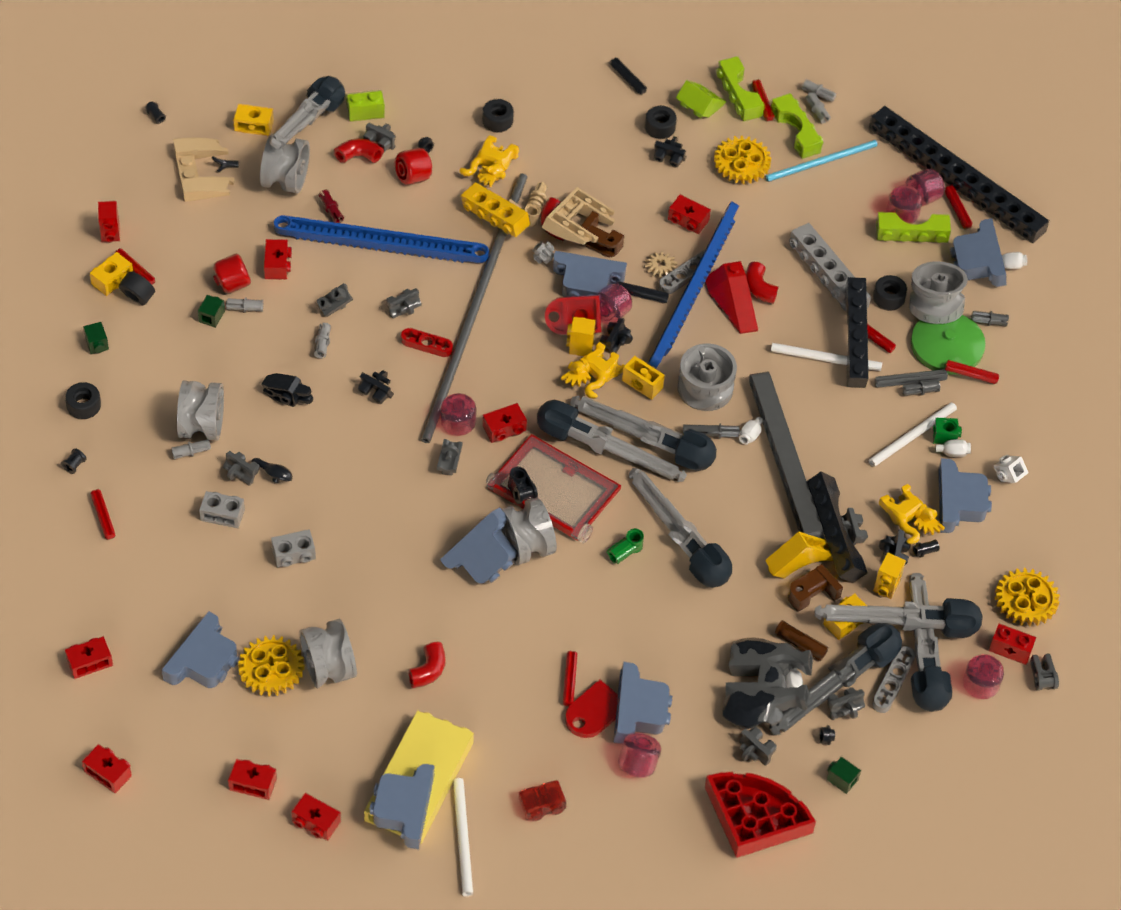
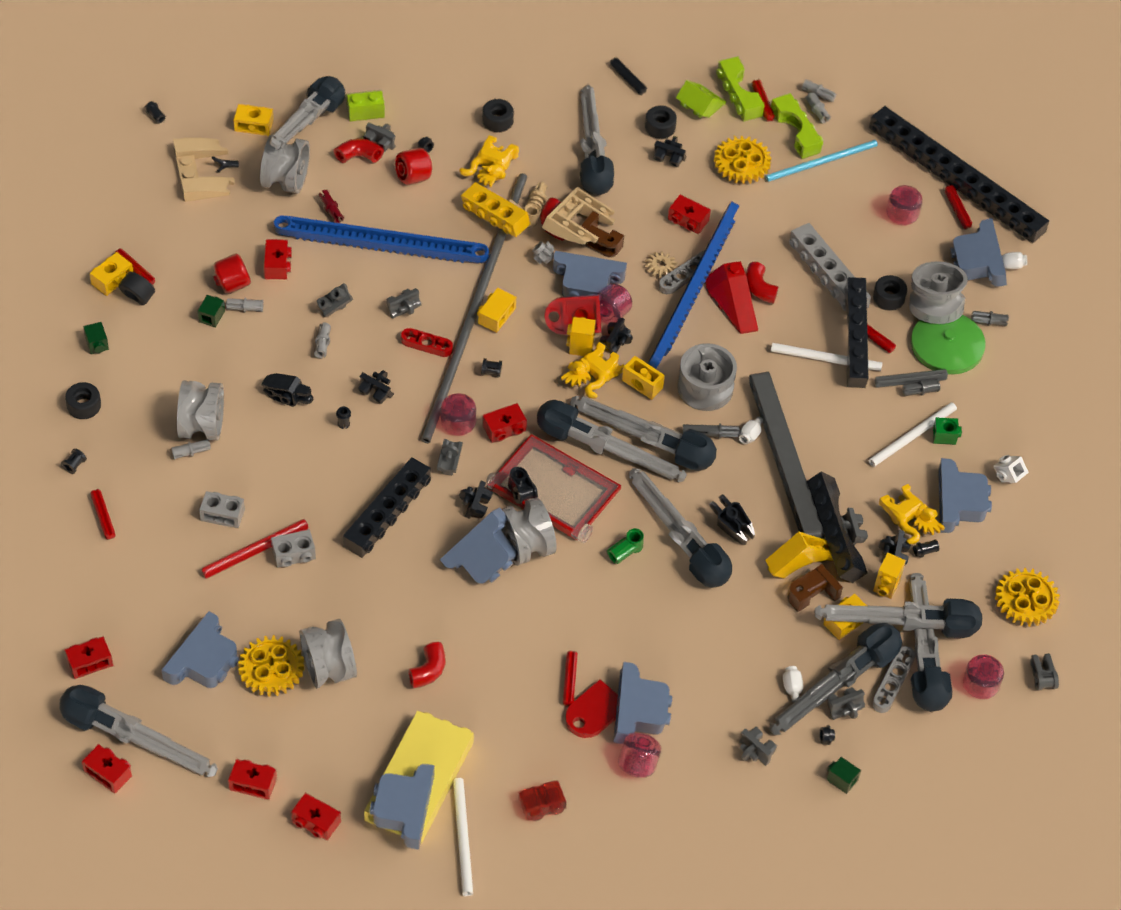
red brick [98,201,120,242] -> none
dark grey hips [223,451,260,485] -> none
black piece [251,458,293,483] -> none
black axle [615,281,669,303] -> none
red brick [705,772,816,858] -> none
dark grey animal [722,637,813,729] -> none
reddish brown piece [774,620,829,661] -> none
lime arch [876,212,951,243] -> none
clear pink head [905,169,945,207] -> none
white plant [936,439,971,457] -> none
red axle [945,360,999,384] -> none
red brick [989,623,1037,665] -> none
none -> light grey piece [59,685,218,777]
none -> red axle [201,519,308,578]
none -> black pin [336,406,351,429]
none -> black brick [343,457,431,558]
none -> black hips [459,480,493,519]
none -> yellow brick [477,287,517,333]
none -> black bush [481,358,502,377]
none -> piece [580,84,614,195]
none -> black hinge [710,494,755,545]

